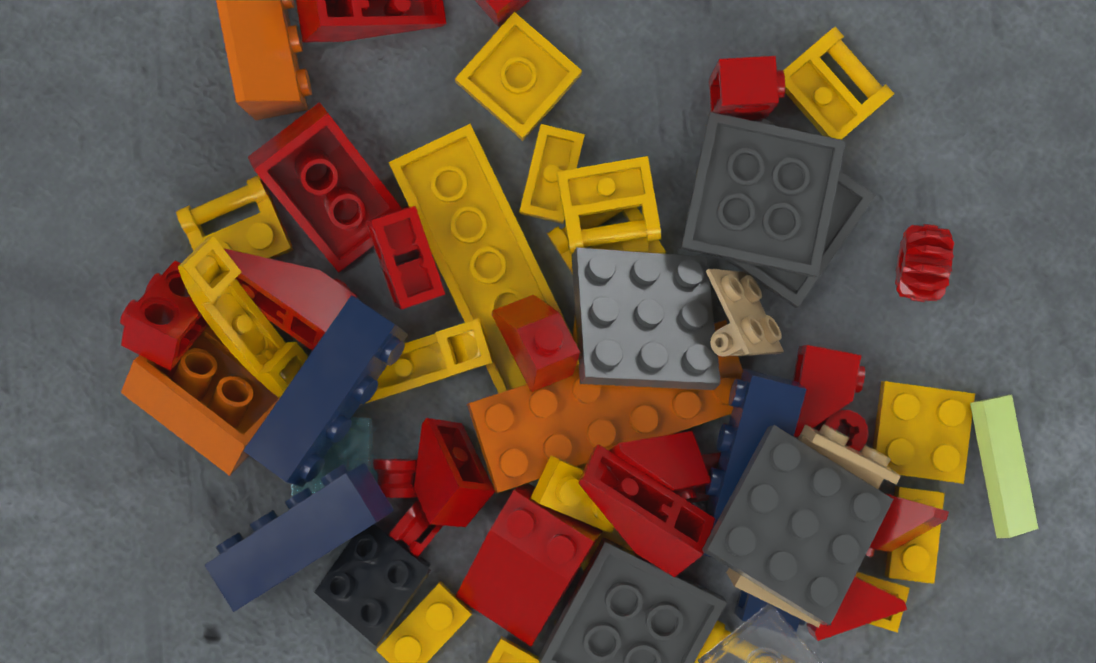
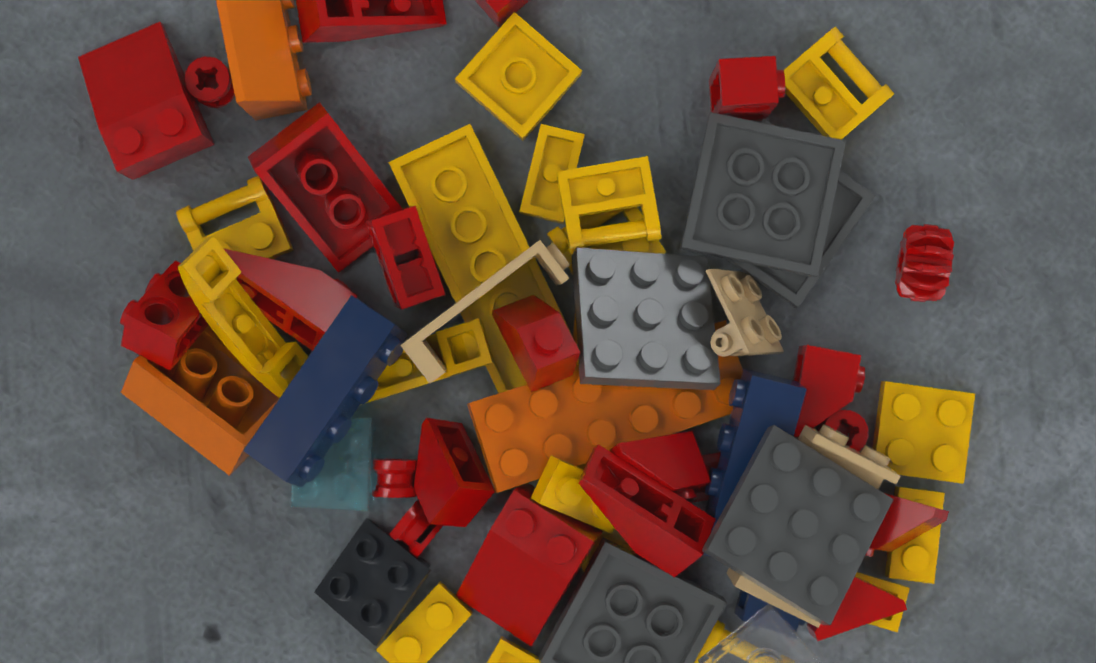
dark blue brick [205,463,394,612] -> none
yellowish green tile [970,394,1039,538] -> none
none -> red slope [78,22,215,180]
none -> red wheel [184,56,235,108]
none -> tan panel [400,240,570,384]

